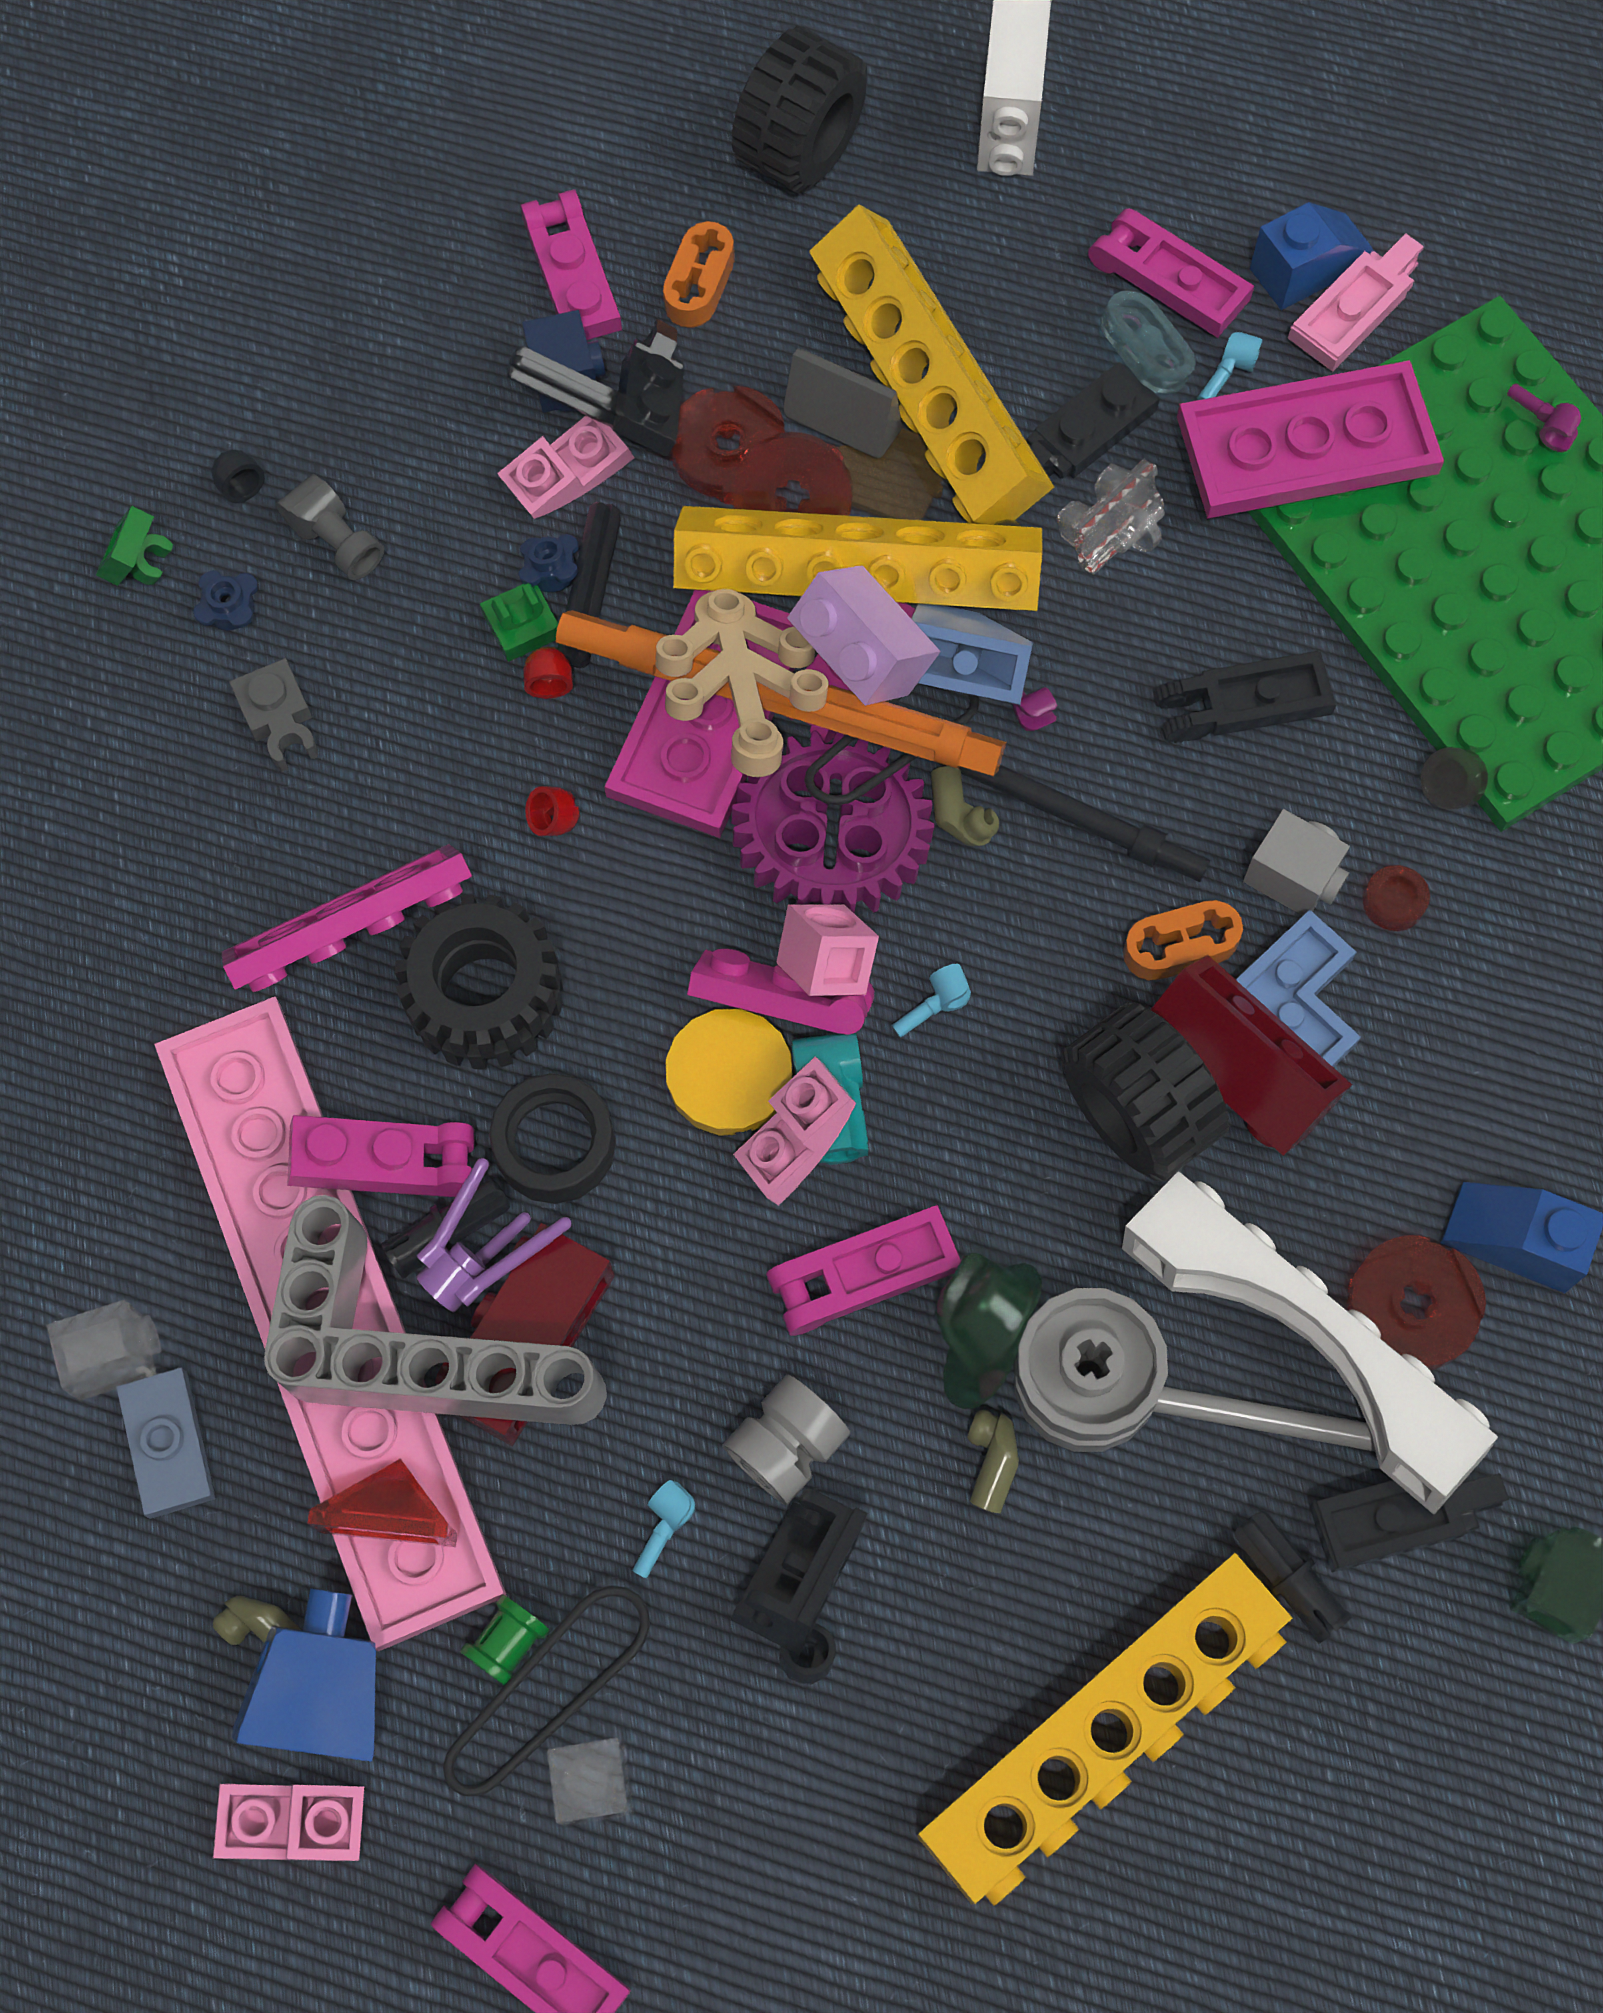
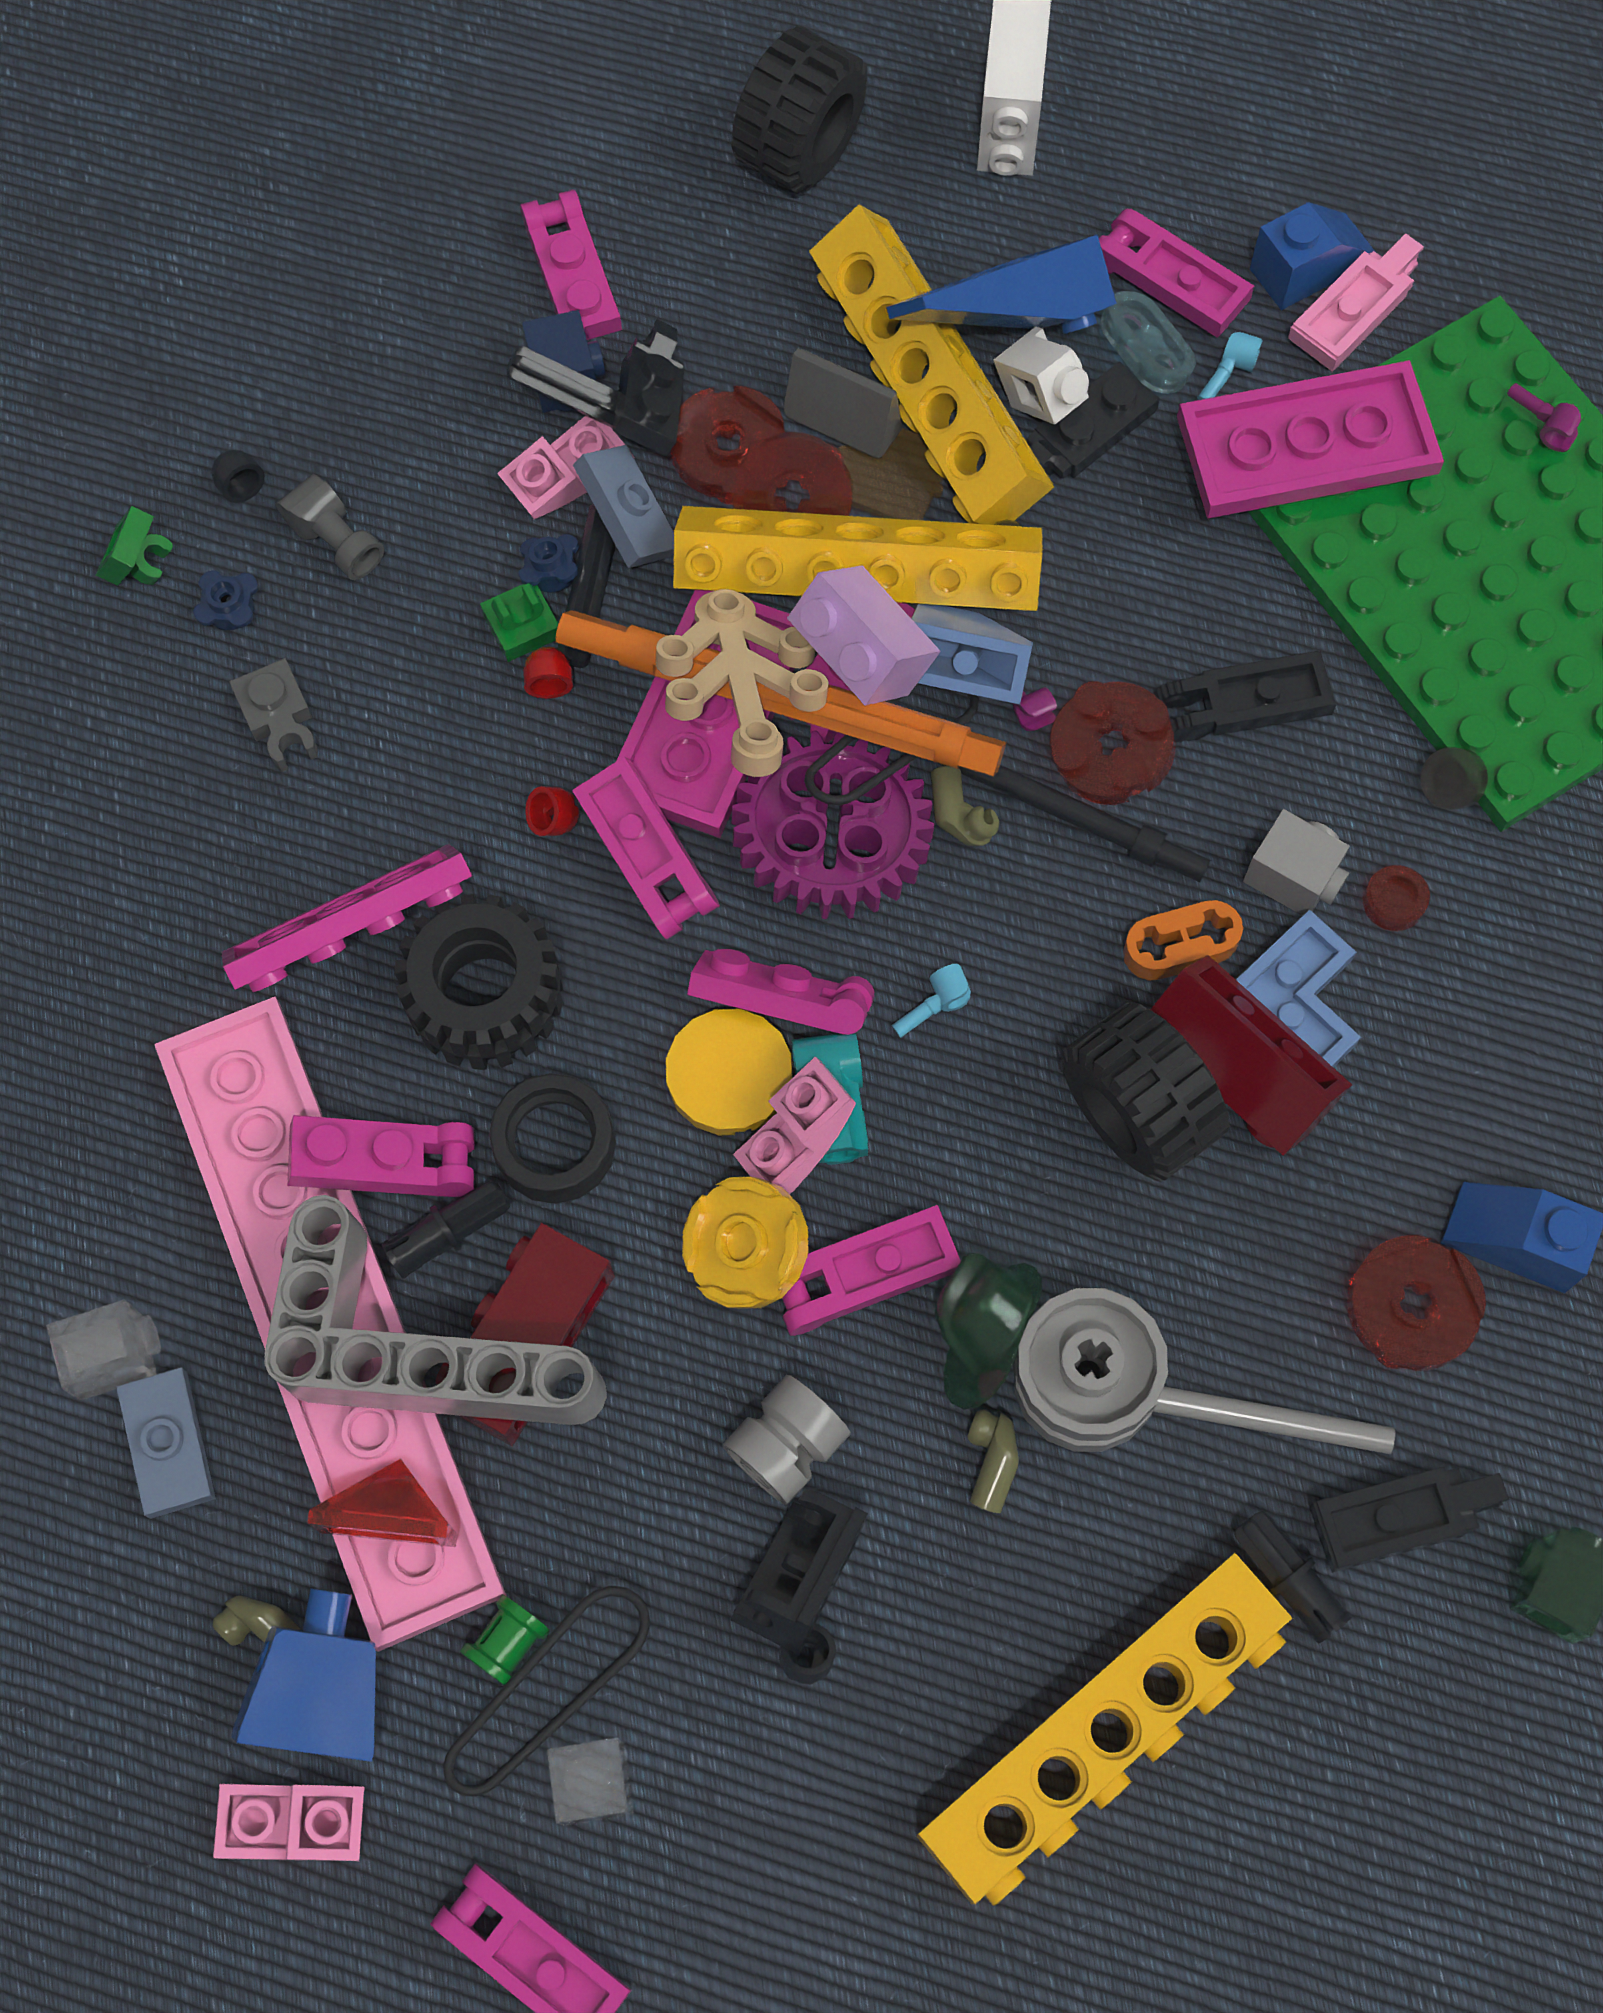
medium lavender plant [416,1158,572,1312] -> none
medium azure hand [632,1480,695,1579] -> none
orange beam [663,221,735,328] -> none
bright pink brick [776,905,879,996] -> none
clear hips [1057,459,1165,575] -> none
white arch [1122,1171,1498,1514] -> none
none -> dark pink plate [572,756,720,939]
none -> sand blue plate [573,445,674,568]
none -> yellow tile [682,1177,808,1309]
none -> blue wedge [886,234,1117,334]
none -> white brick [993,327,1089,425]
none -> clear red plate [1050,681,1176,805]

